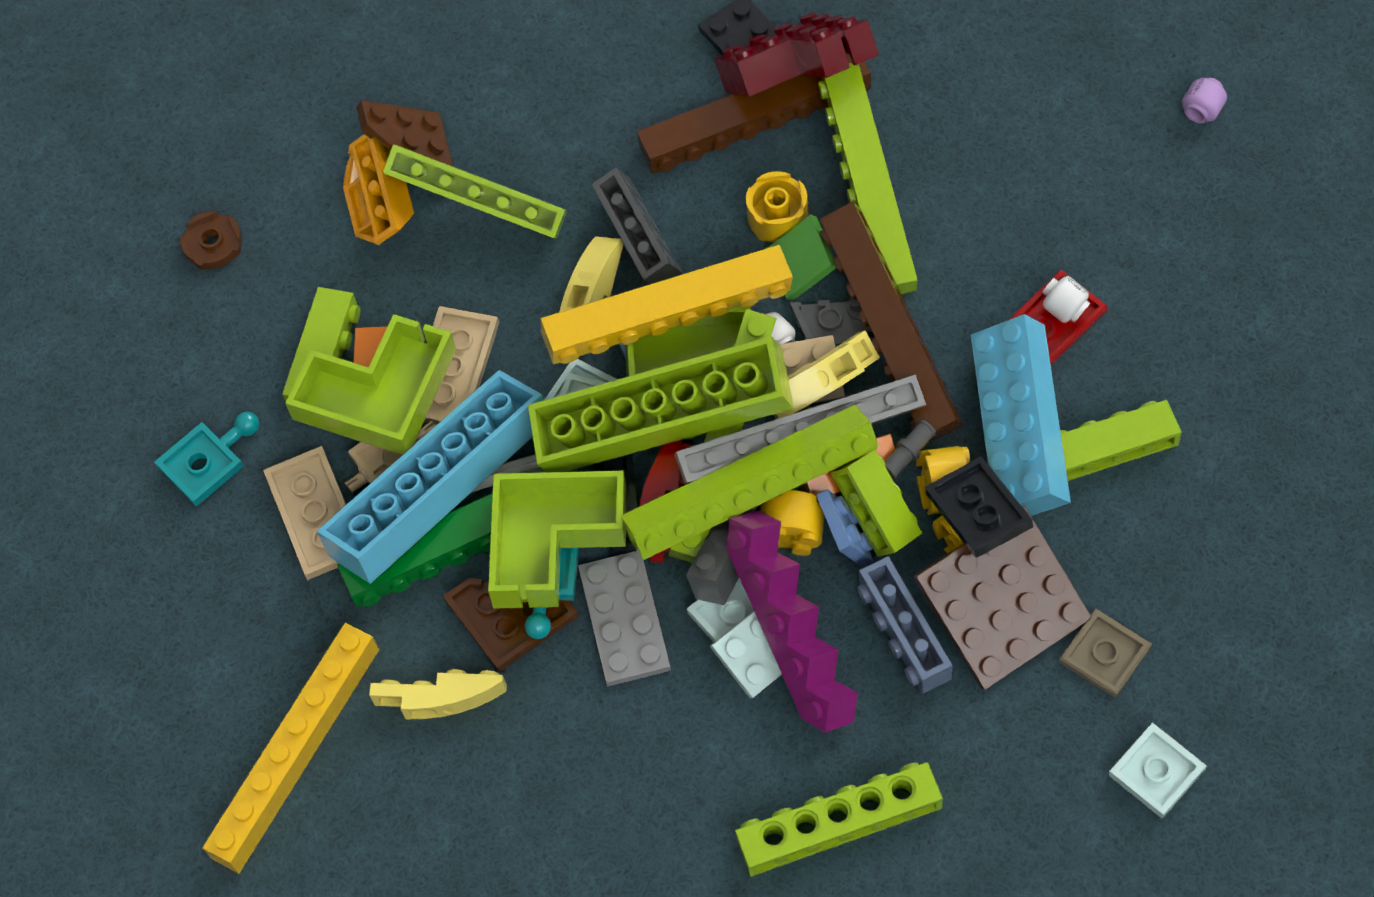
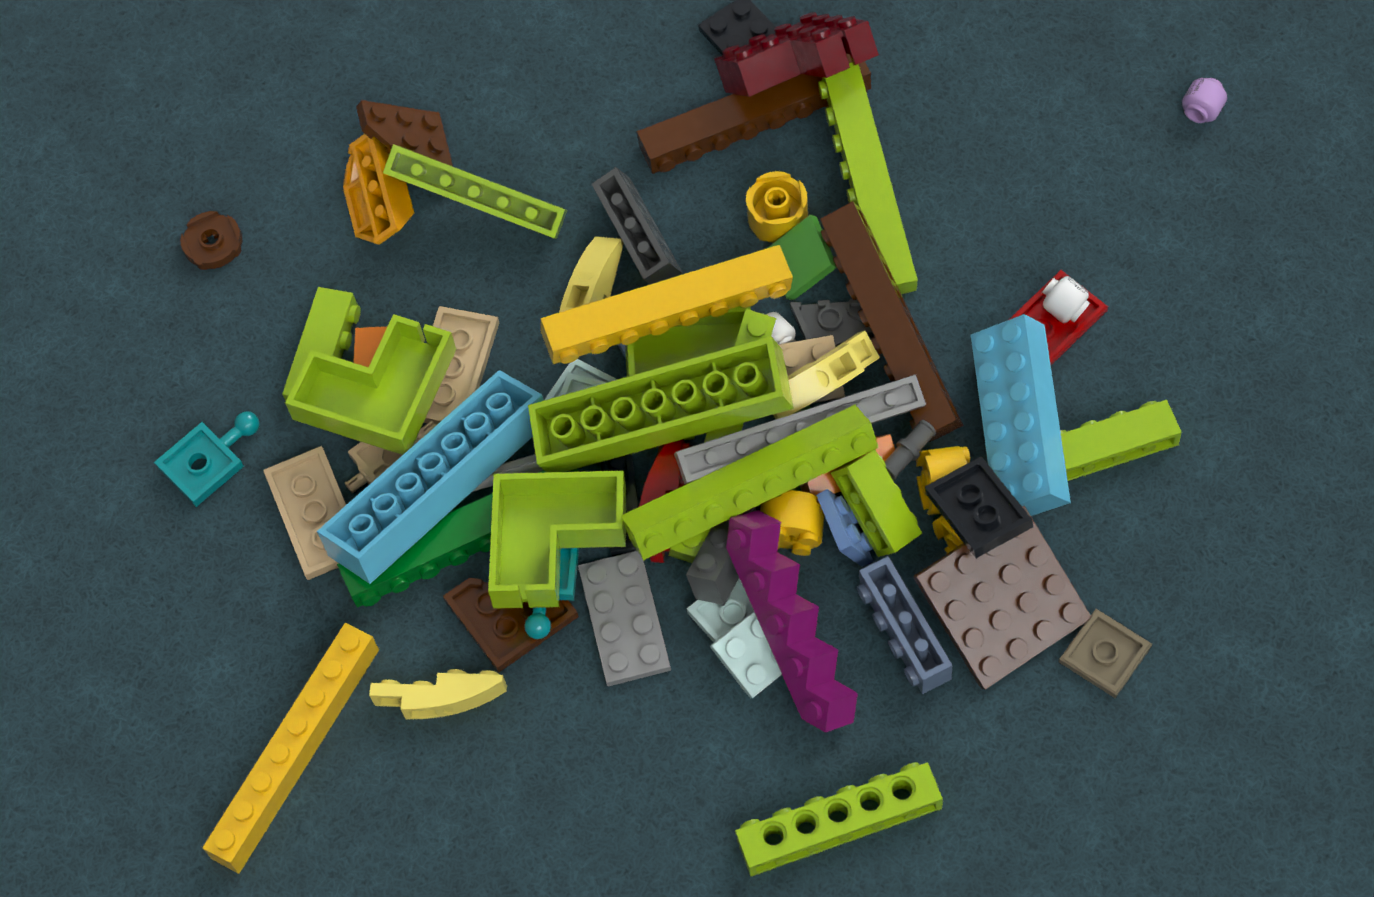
light aqua plate [1108,723,1206,819] -> none

